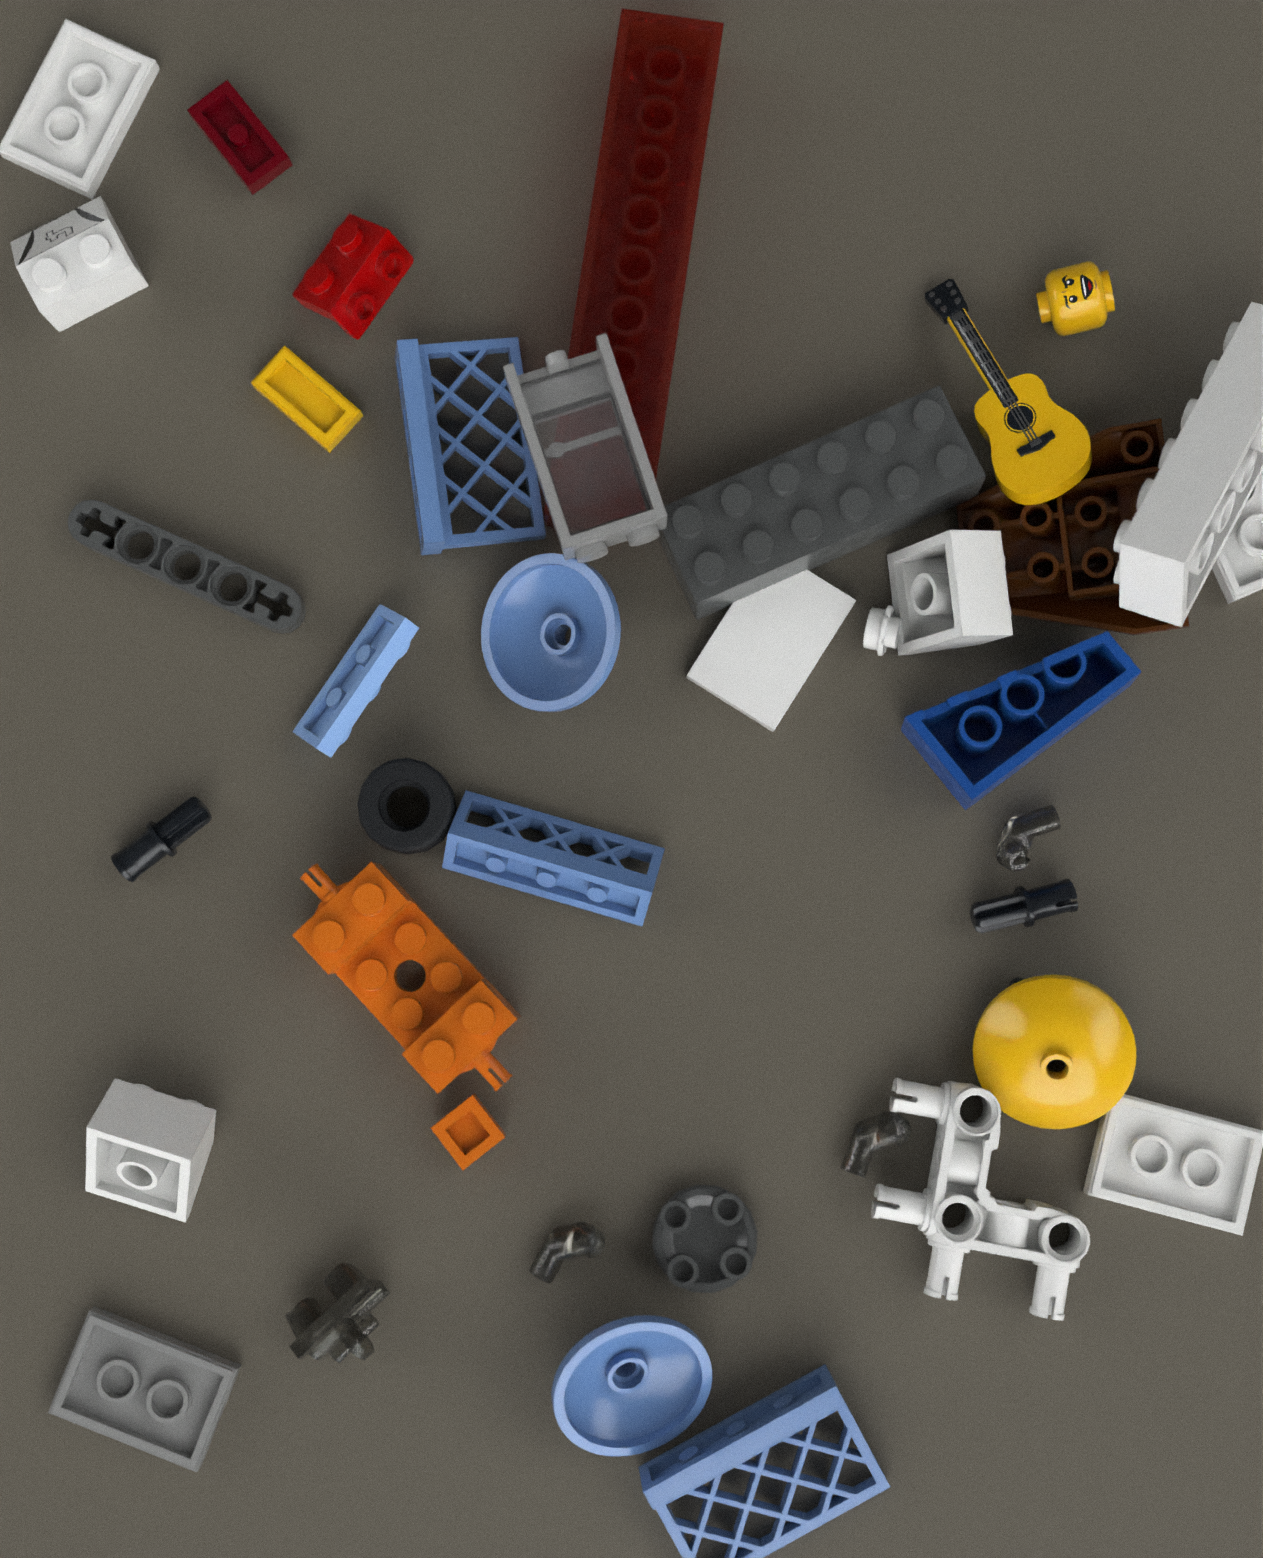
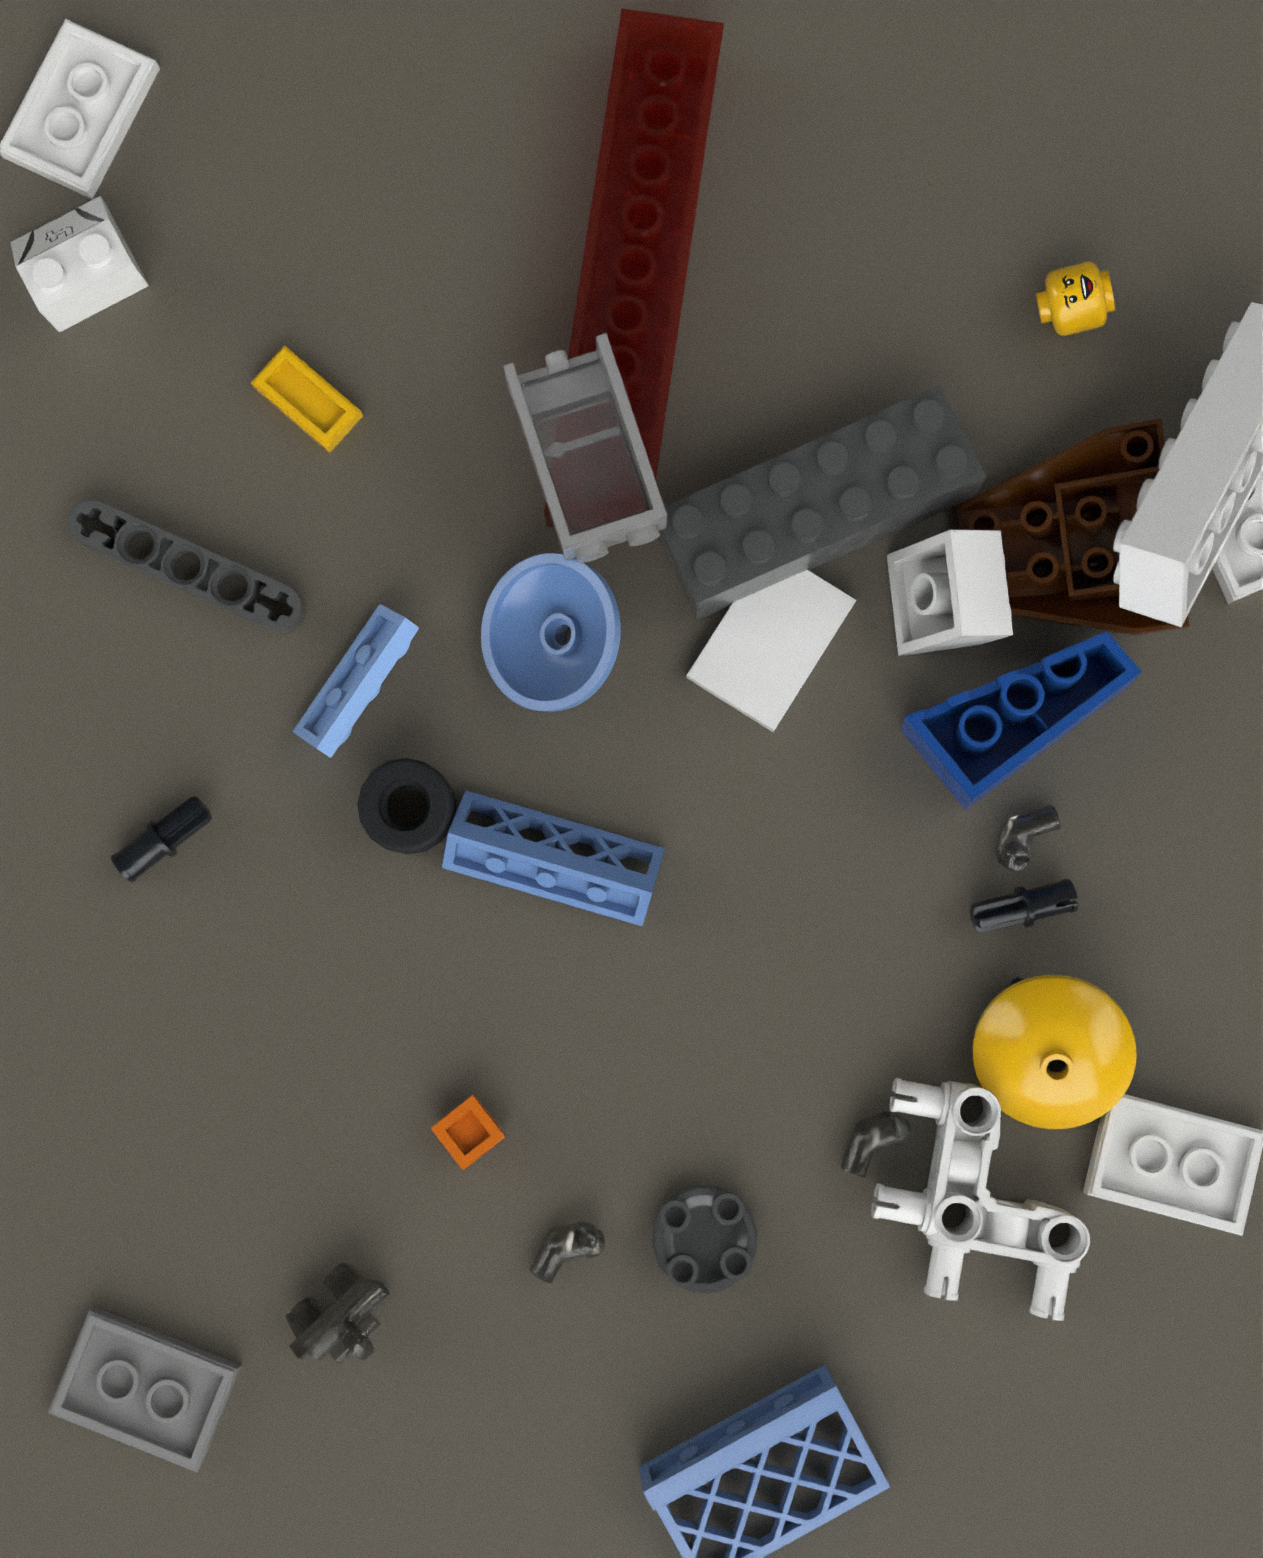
white slope [85,1078,216,1223] -> none
dark red plate [187,80,293,195] -> none
red bracket [292,213,414,340] -> none
orange brick [292,861,521,1094] -> none
medium blue fence [395,337,546,556] -> none
medium blue dish [551,1315,712,1457] -> none
white plate [863,605,903,656] -> none
yellow piece [924,279,1092,505] -> none

